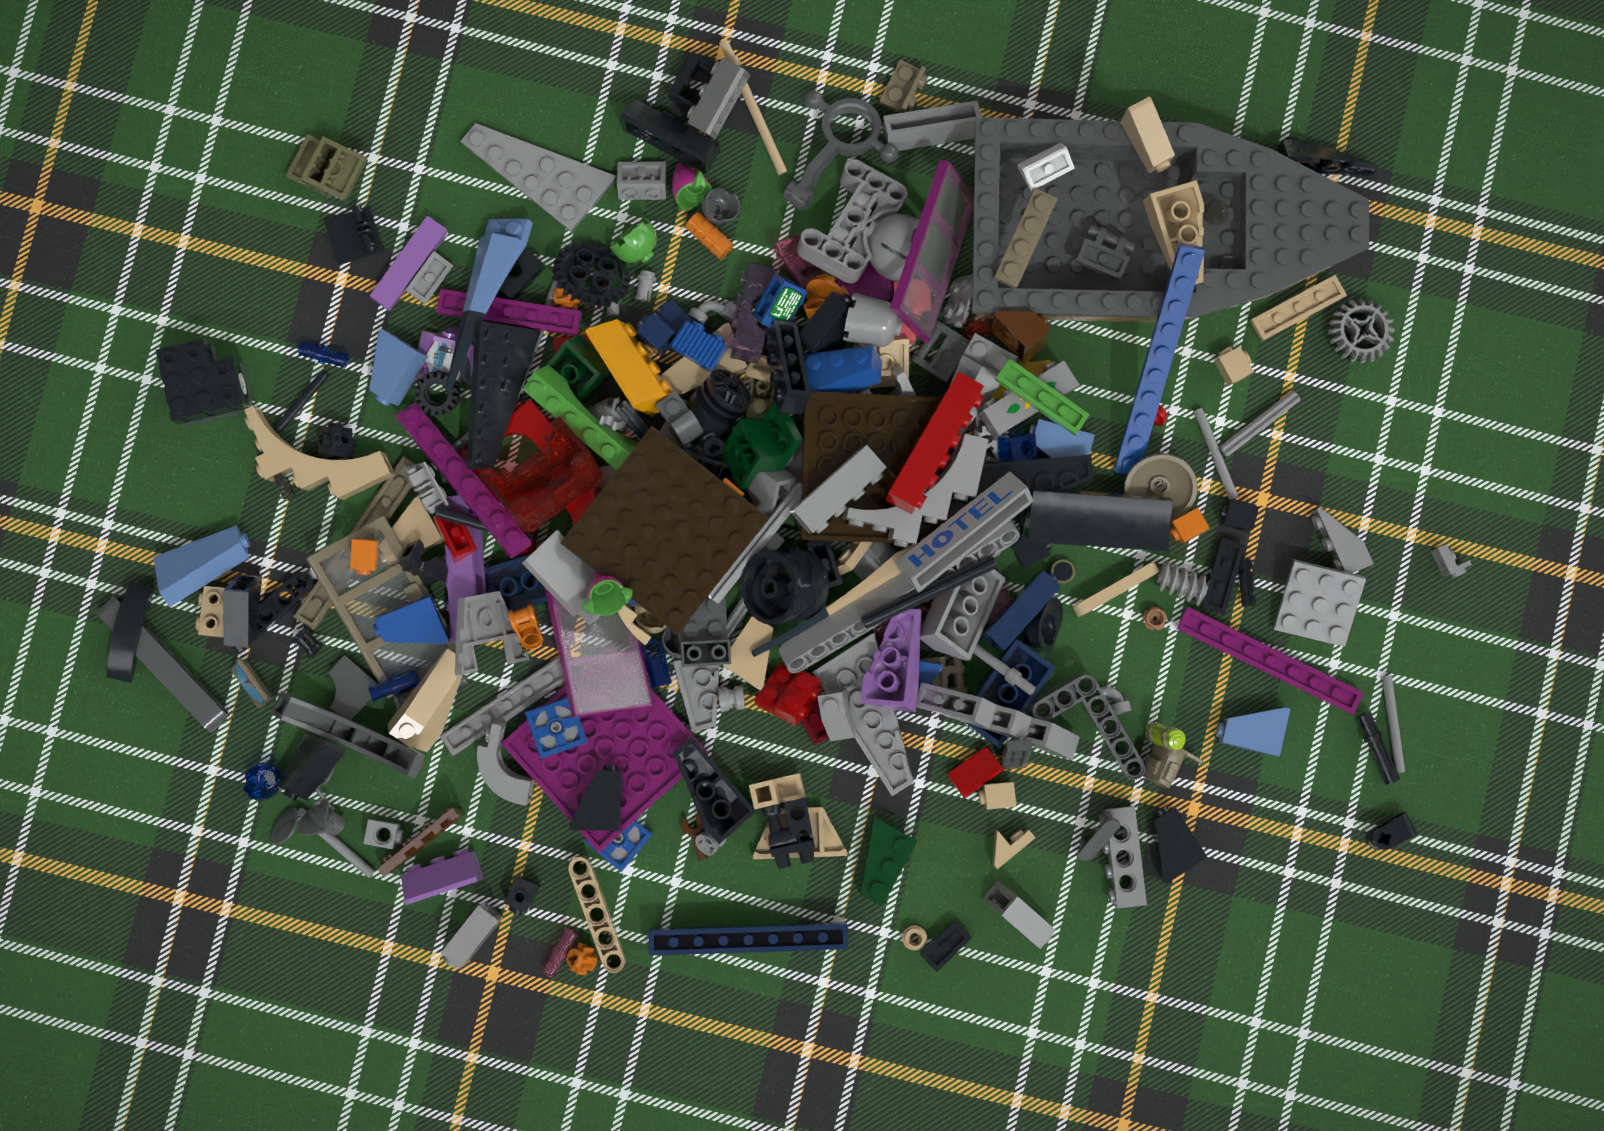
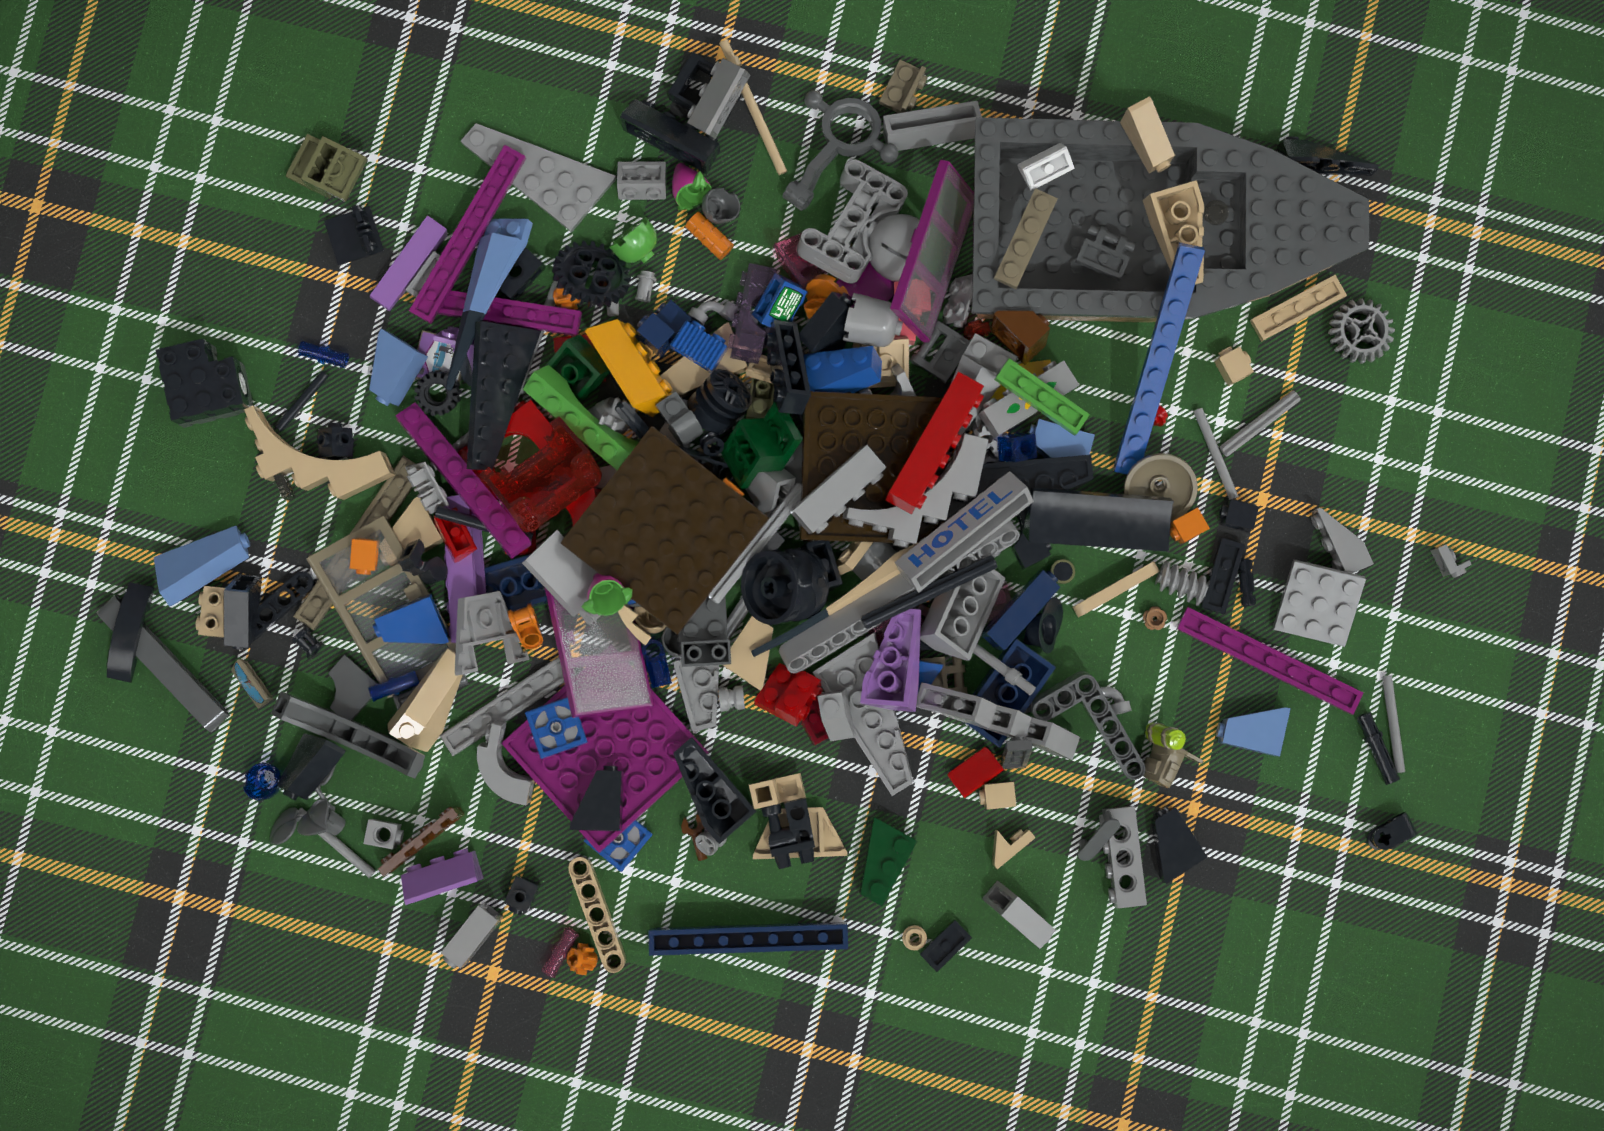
none -> magenta plate [409,145,527,324]

